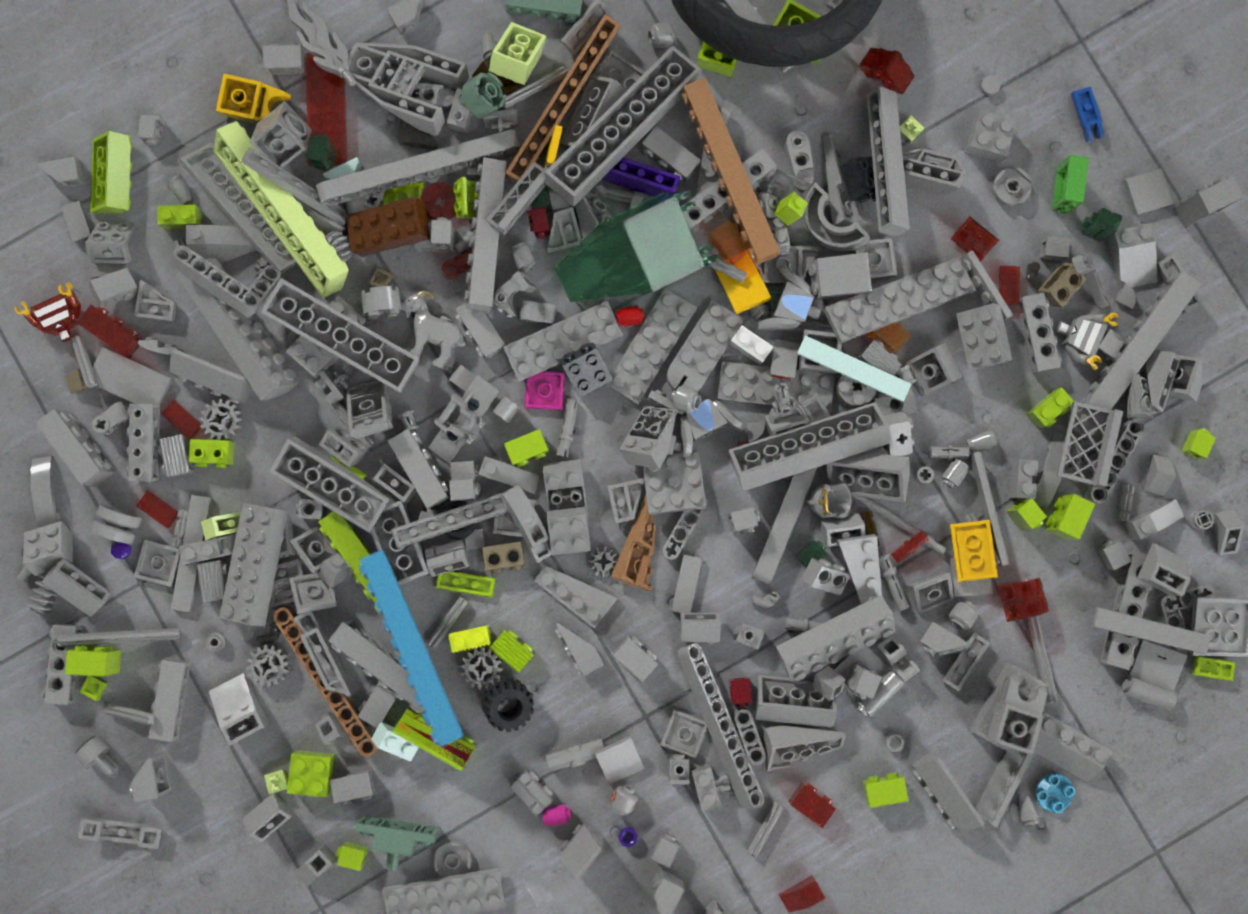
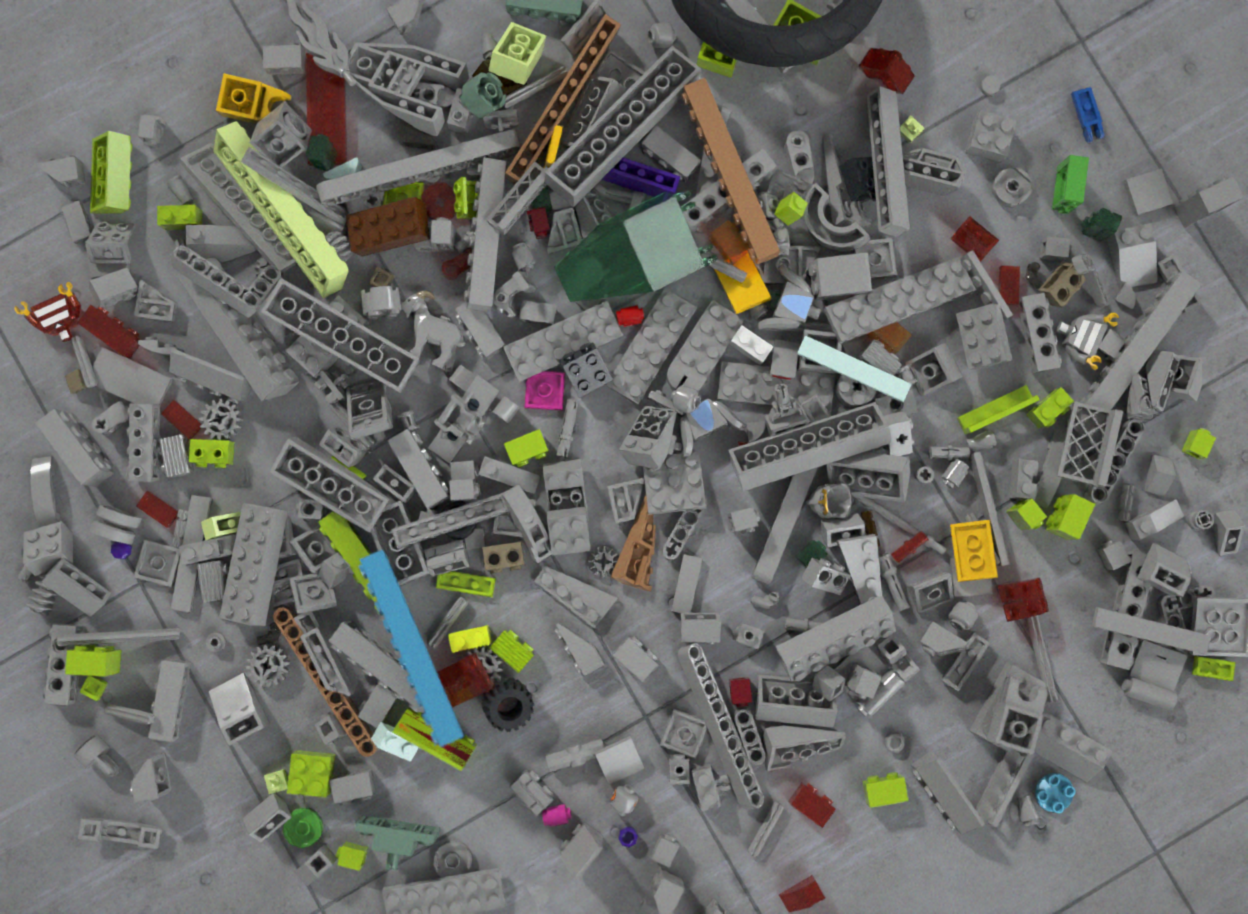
none -> bright green tile [283,807,323,848]
none -> clear red tile [437,652,494,708]
none -> lime fence [957,385,1040,435]

